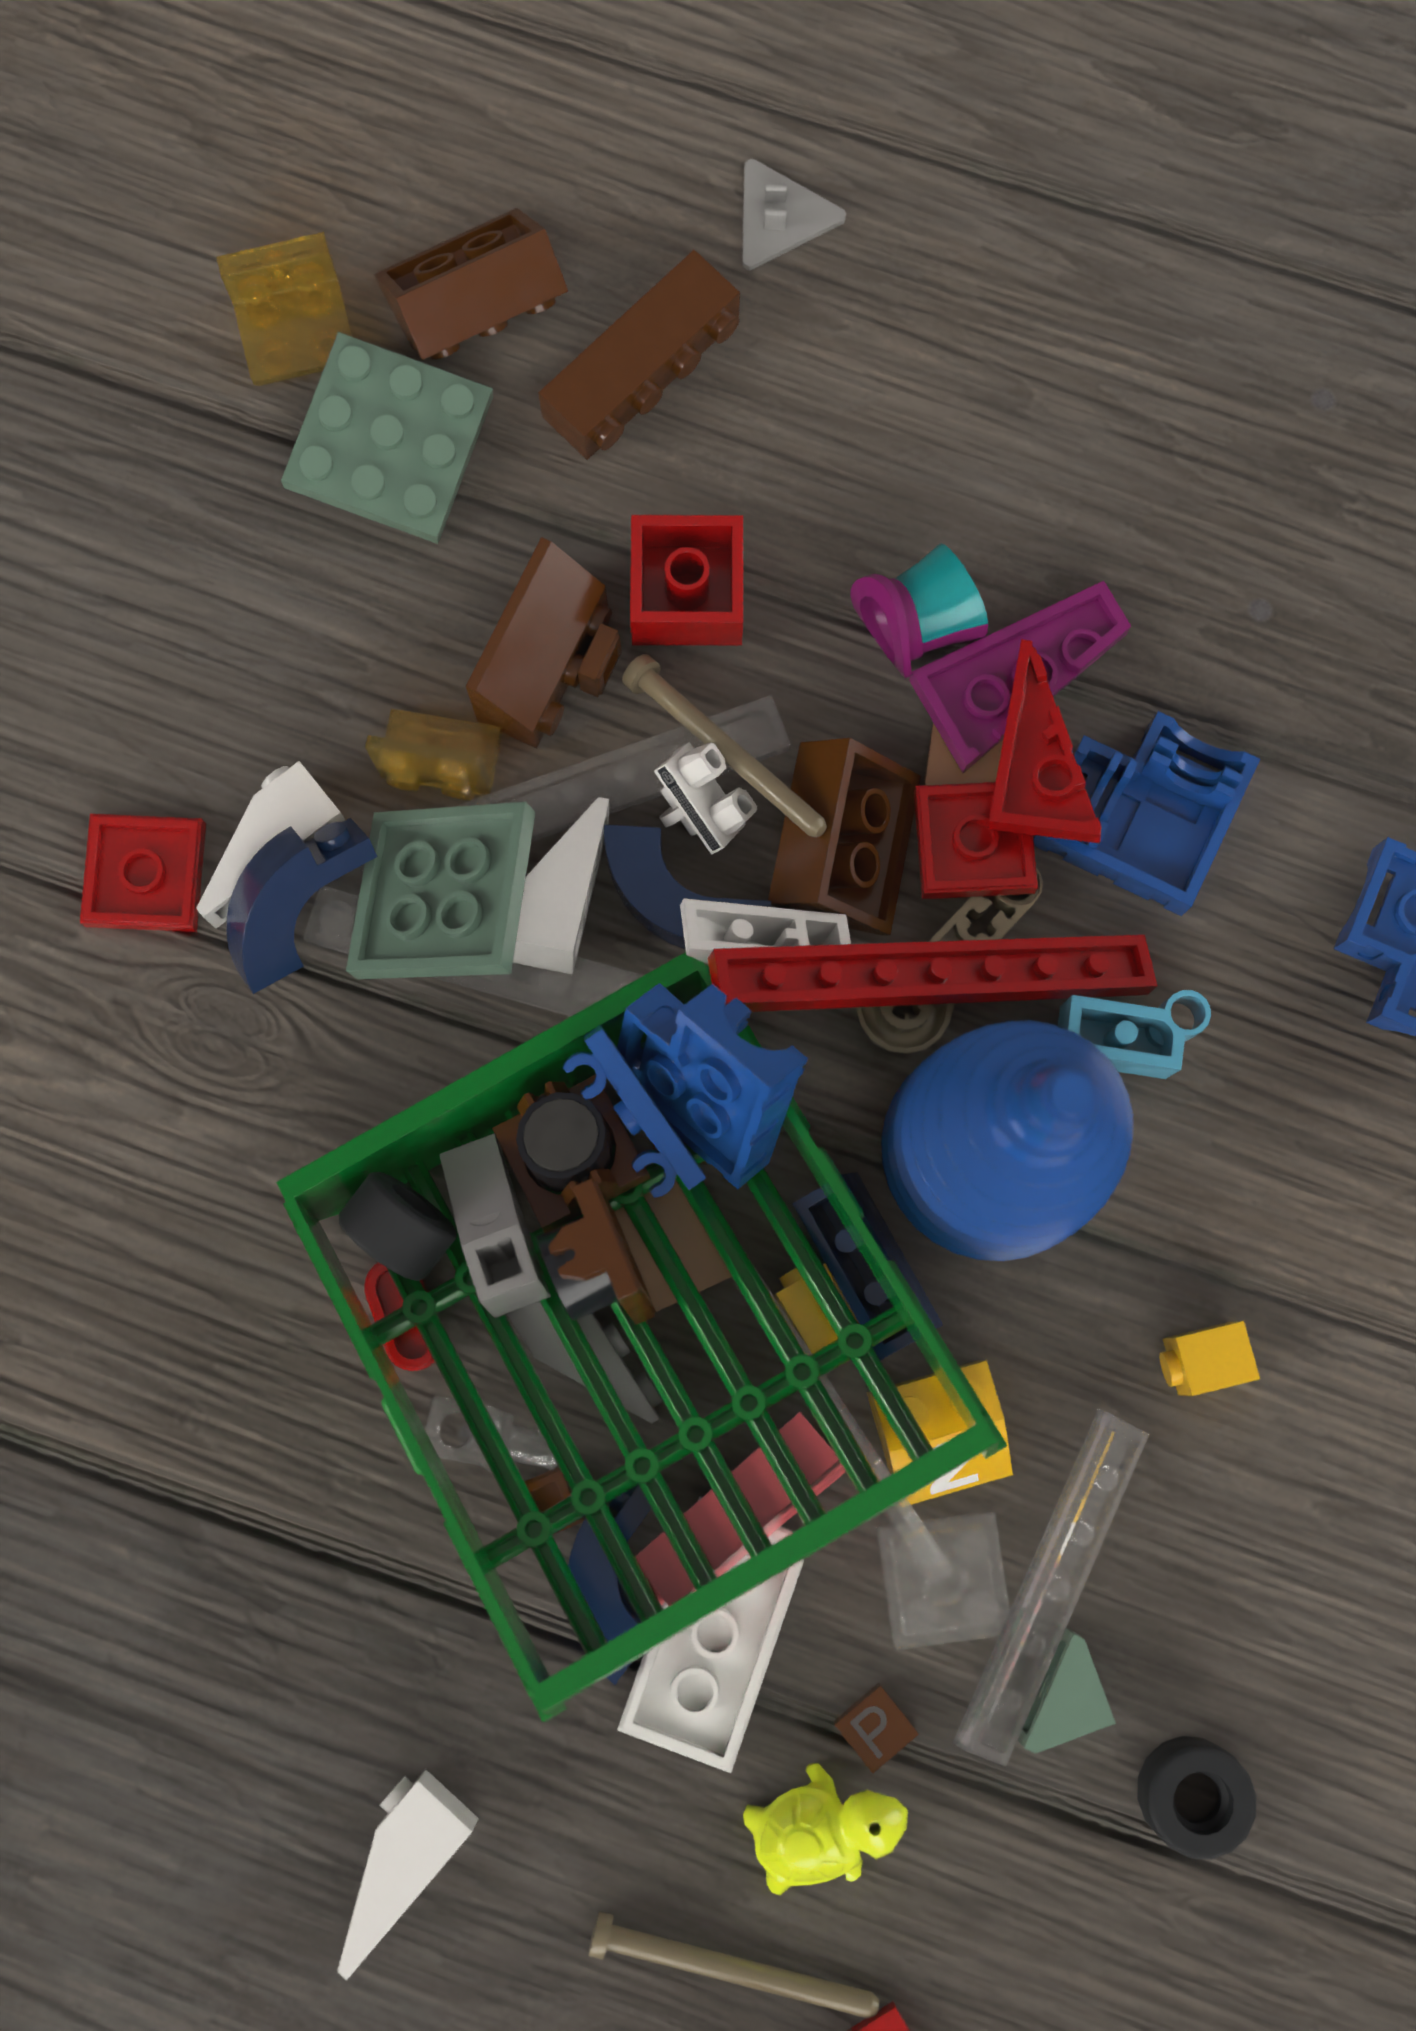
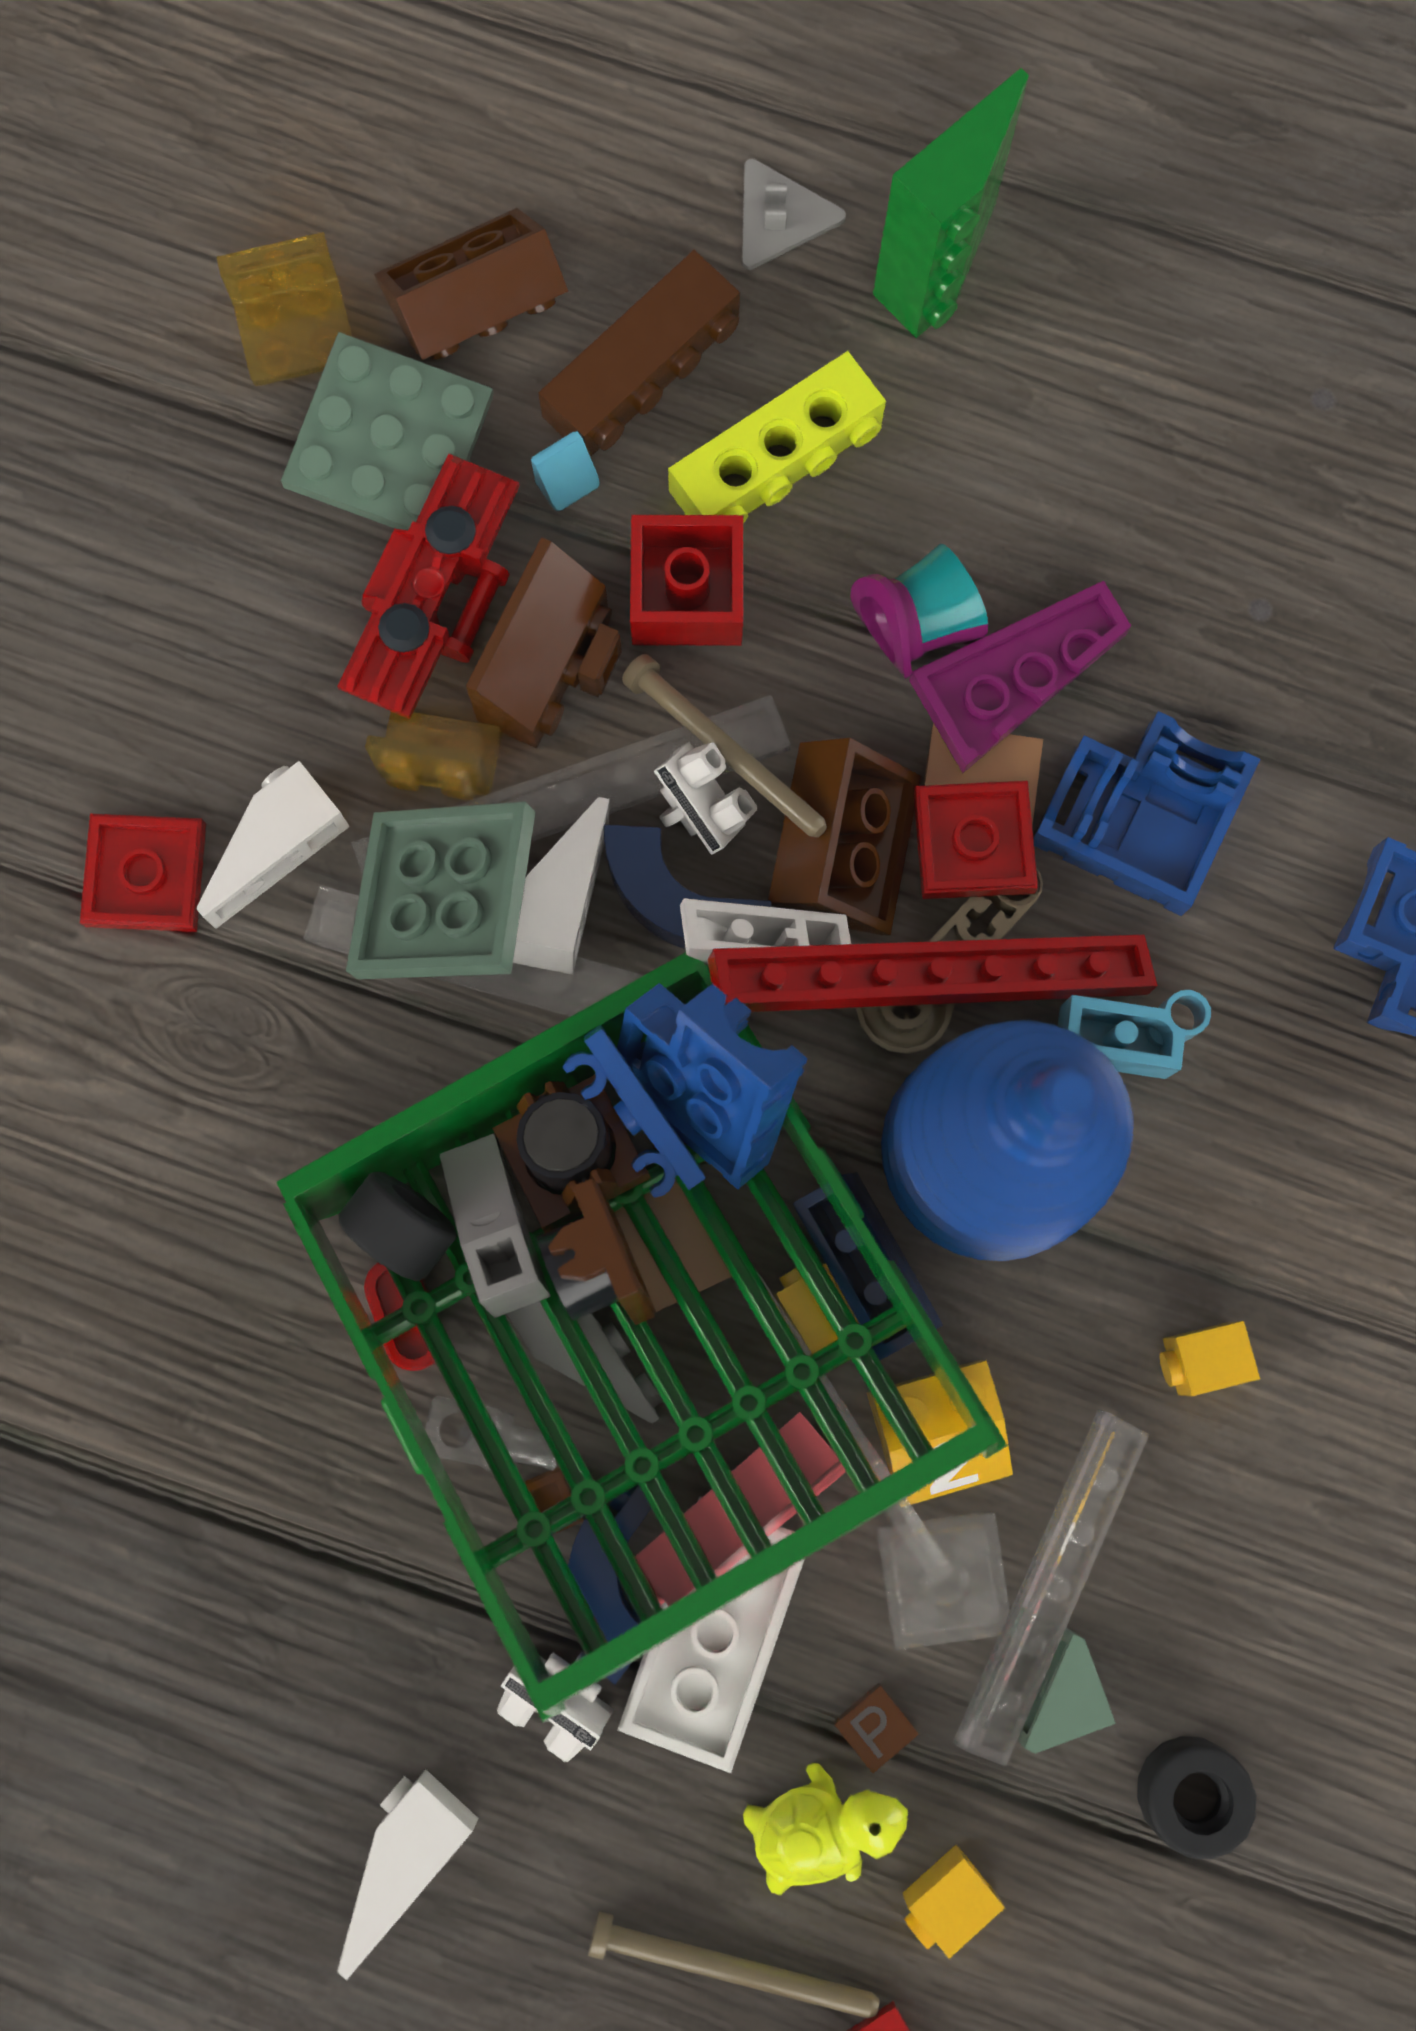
dark blue arch [226,818,378,994] -> none
red wing [989,639,1102,844] -> none
none -> red piece [337,453,520,719]
none -> white hips [497,1651,614,1762]
none -> medium azure slope [531,431,600,511]
none -> neon yellow brick [668,351,886,523]
none -> green slope [873,68,1029,338]
none -> yellow brick [902,1844,1005,1959]

